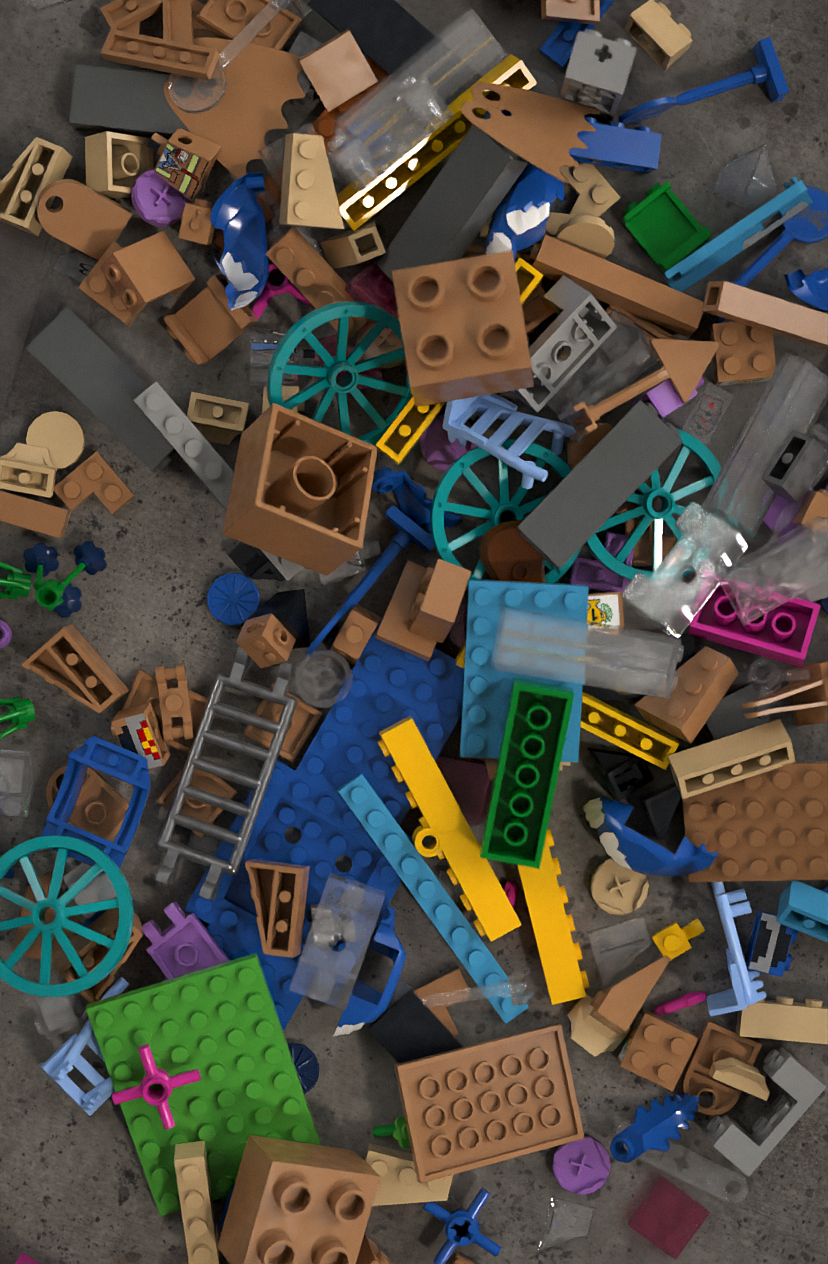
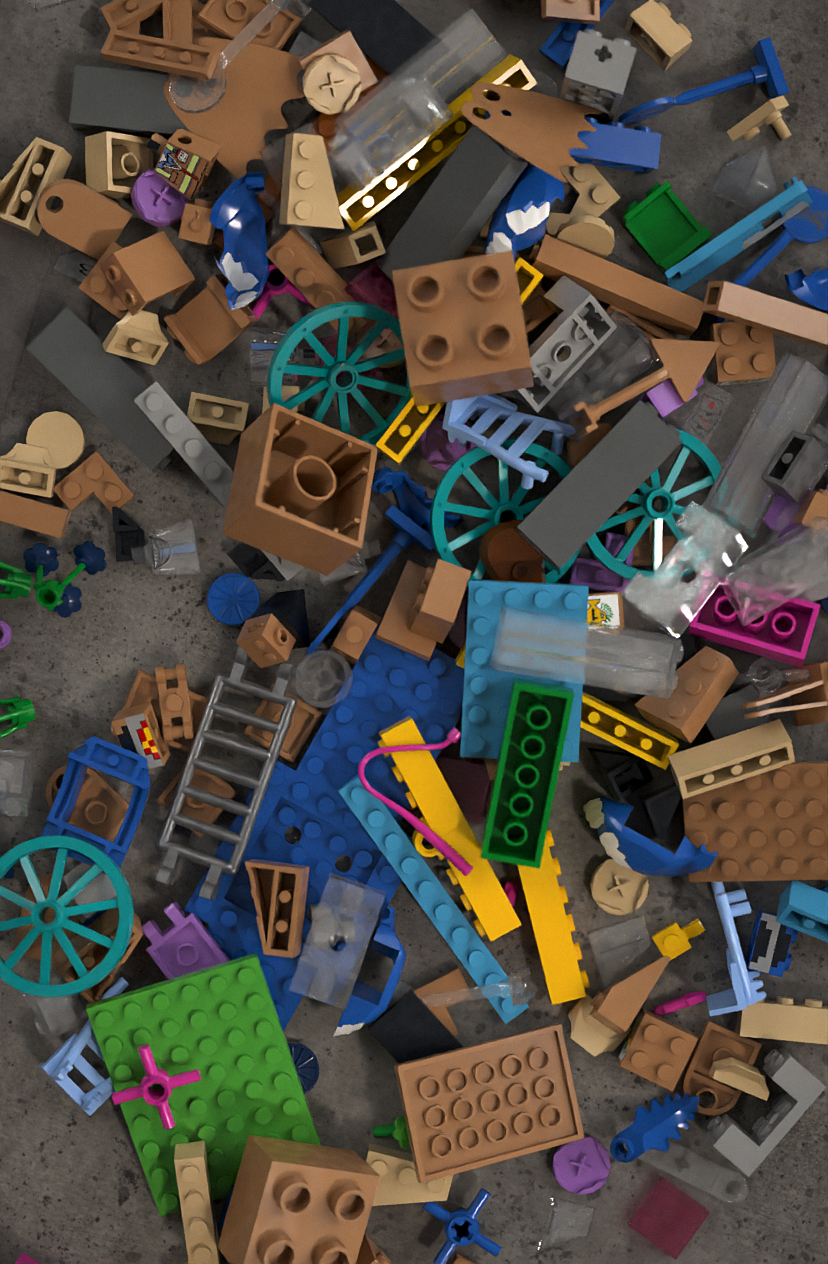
medium nougat wedge [21,624,129,714] -> none
none -> tan slope [102,310,169,365]
none -> black slope [112,507,147,562]
none -> clear torso [131,519,200,576]
none -> tan tile [302,54,361,115]
none -> dark pink piece [358,727,473,876]
none -> tan plate [727,95,792,141]

